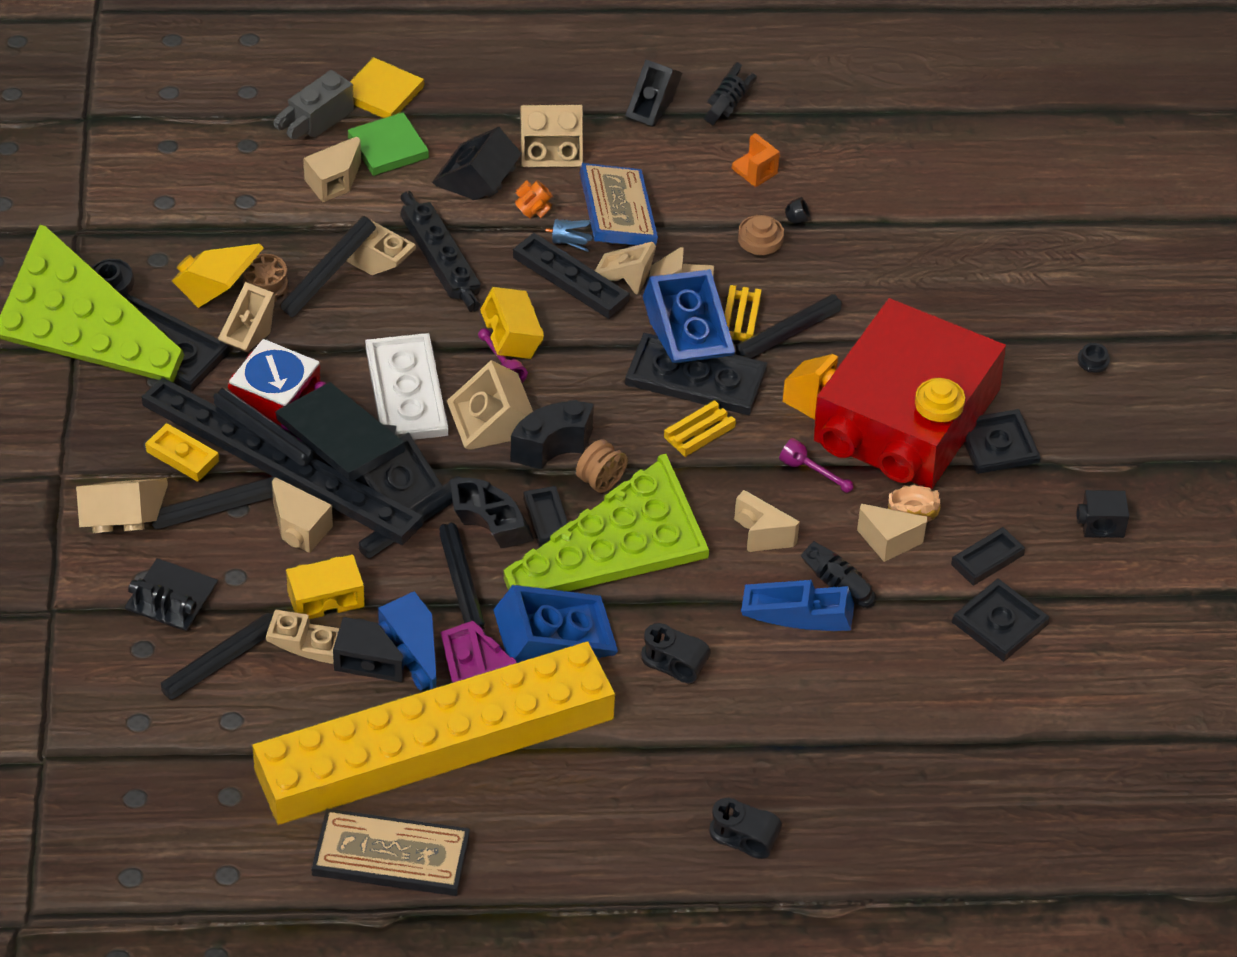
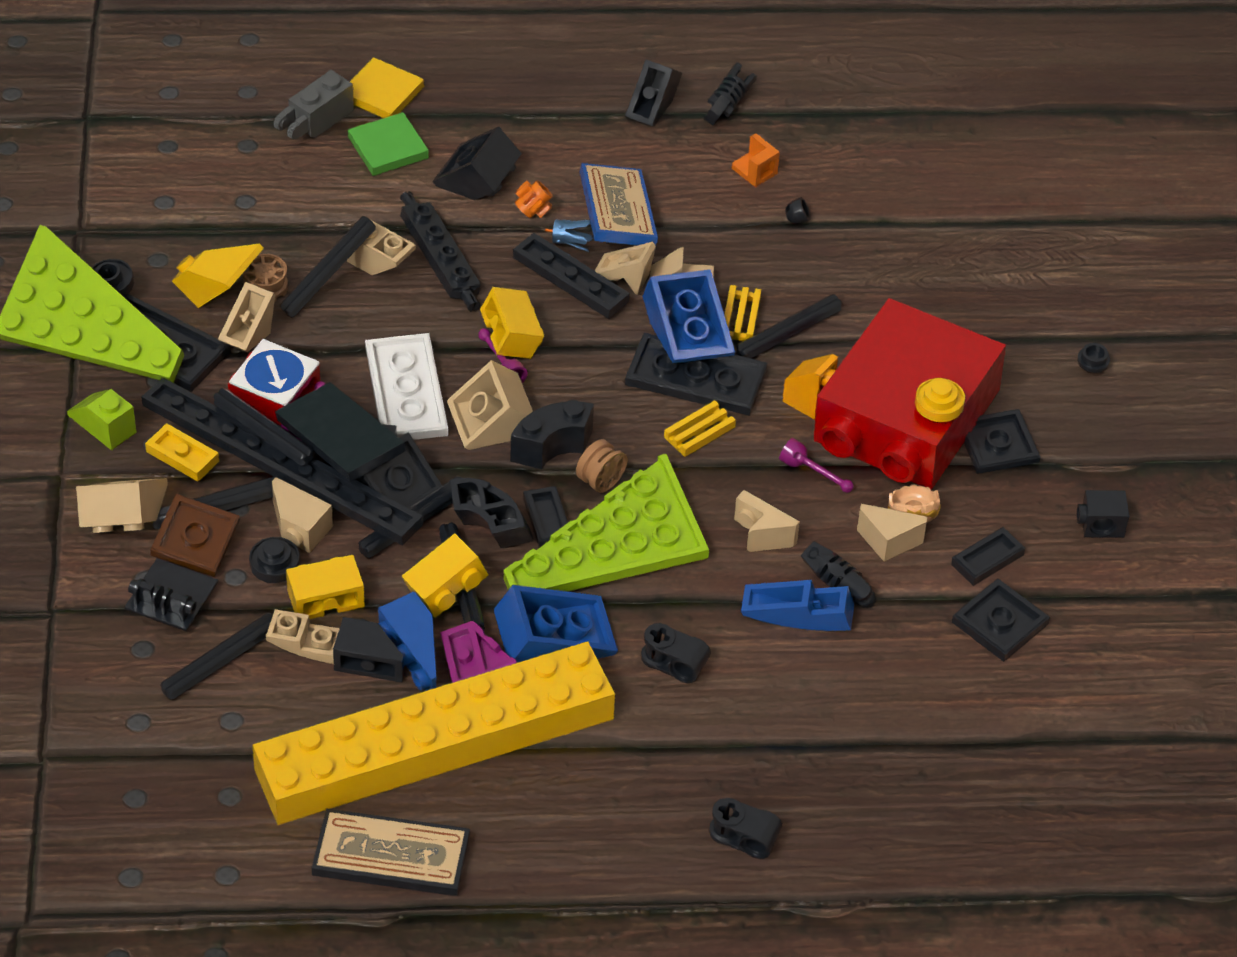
tan slope [303,136,361,202] -> none
tan slope [520,105,583,167] -> none
medium nougat plate [738,215,784,255] -> none
none -> lime slope [67,389,136,450]
none -> reddish brown tile [150,494,240,578]
none -> black plate [249,537,300,583]
none -> yellow brick [402,534,488,618]

